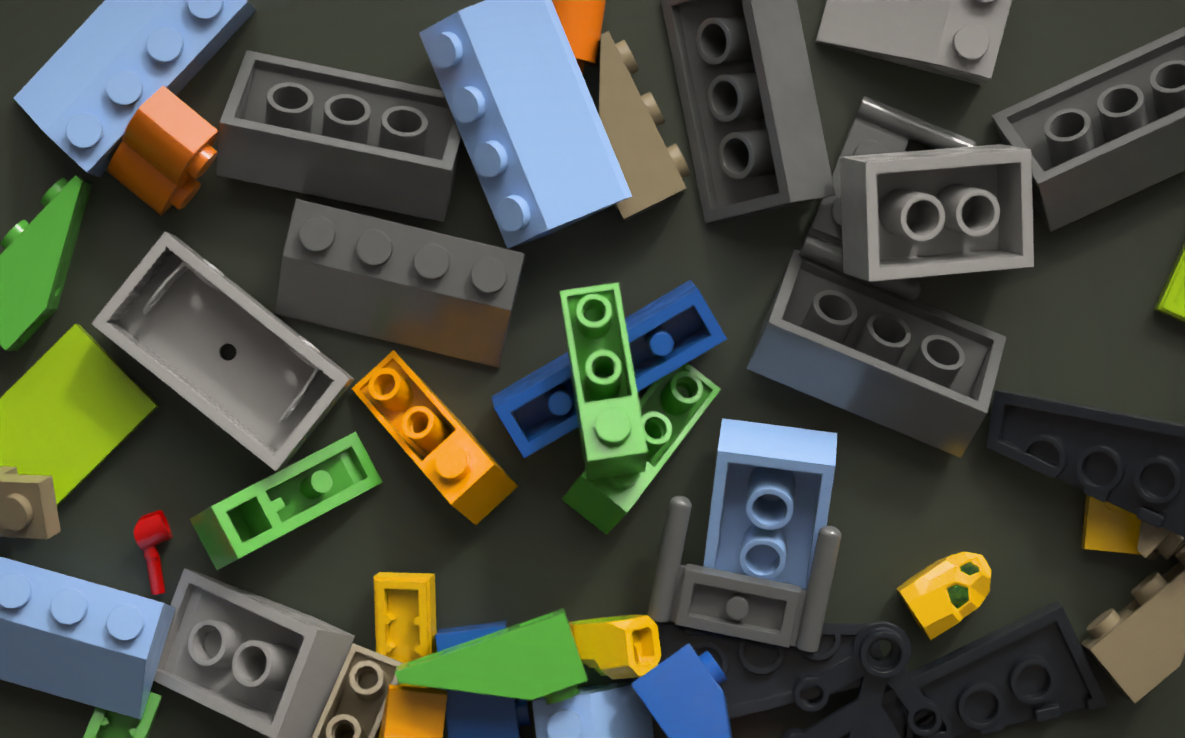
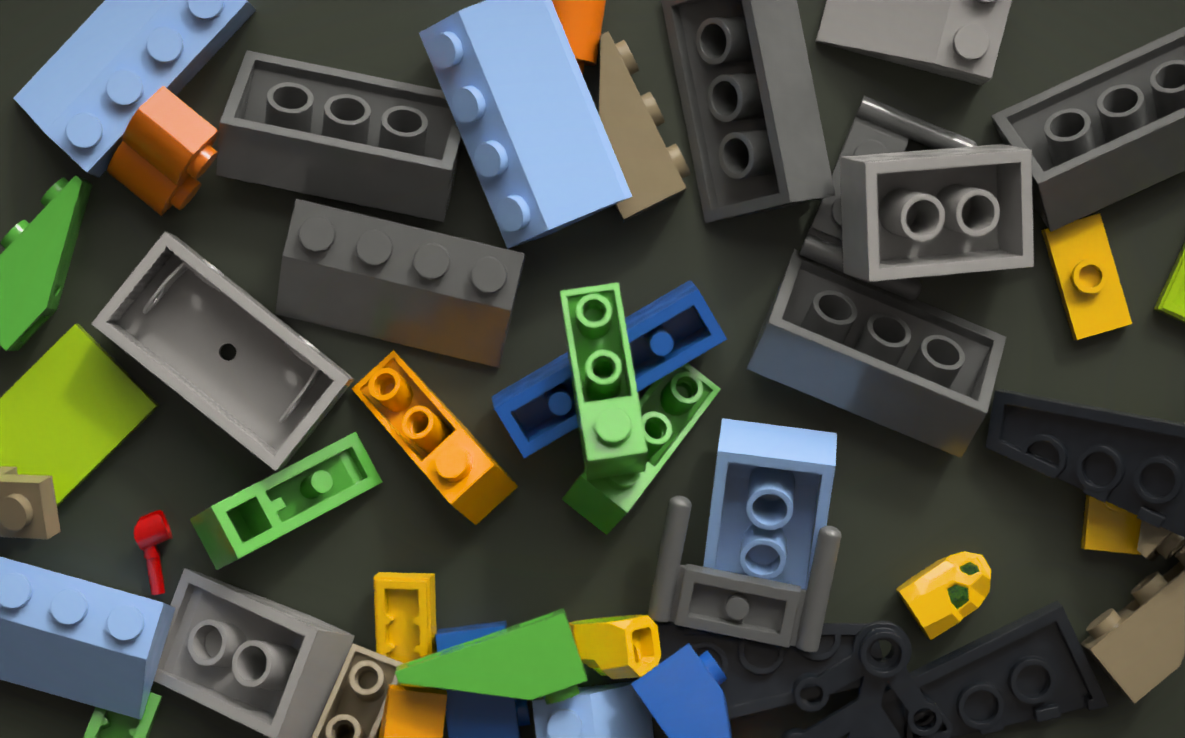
none -> yellow plate [1041,213,1132,340]

